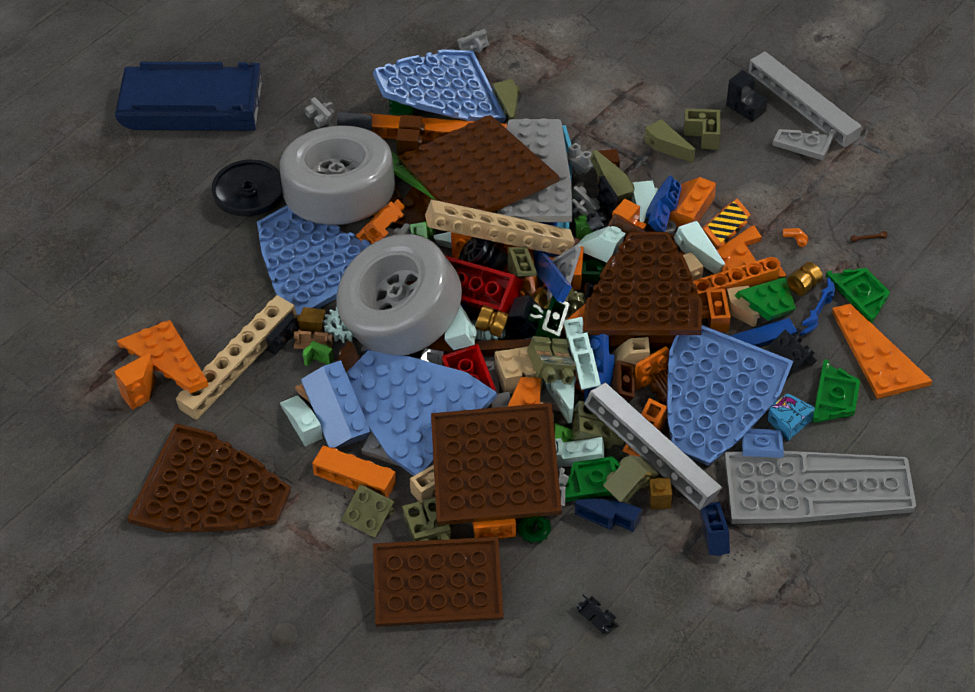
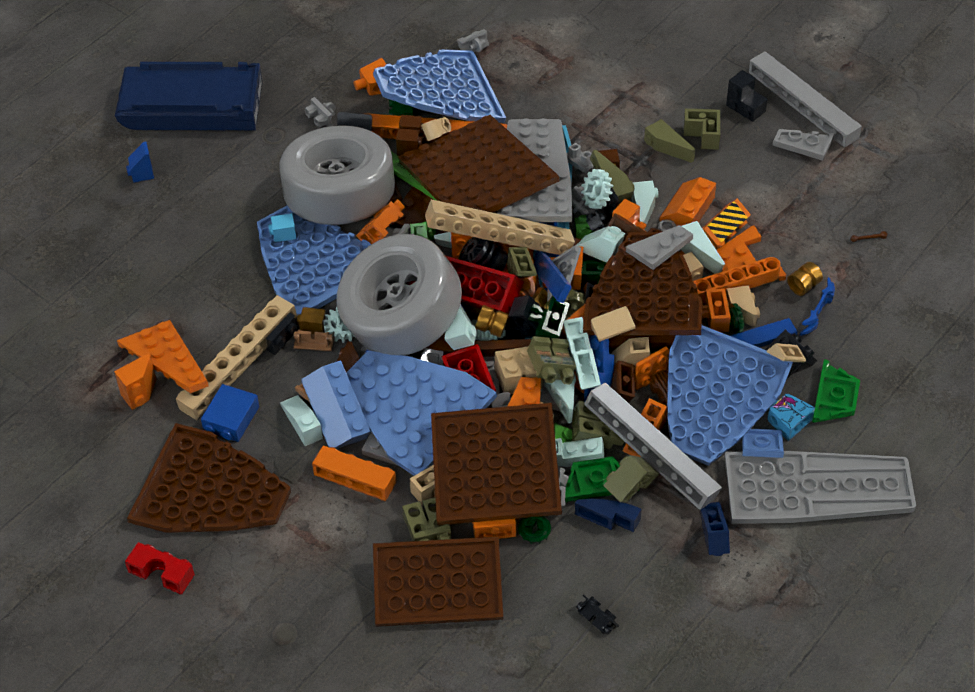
black dish [212,159,283,216] -> none
bright green bracket [302,341,334,366] -> none
olive hinge [341,484,395,538] -> none
olive slope [493,79,520,124] -> none
blue slope [645,176,682,232] -> none
pearl gold brick [648,477,672,510] -> none
green wing [734,277,796,321] -> none
orange arm [783,228,808,247] -> none
green wing [825,268,890,323] -> none
orange wing [832,304,932,399] -> none
none -> red arch [125,542,195,595]
none -> blue slope [126,142,154,183]
none -> blue brick [201,384,259,442]
none -> medium azure brick [268,213,296,242]
none -> orange torso [353,58,386,96]
none -> tan piece [421,117,451,141]
none -> light aqua gear [581,169,613,209]
none -> tan slope [591,306,635,342]
none -> light grey wing [626,225,693,270]
none -> dark green gear [729,303,744,334]
none -> tan slope [767,343,806,363]

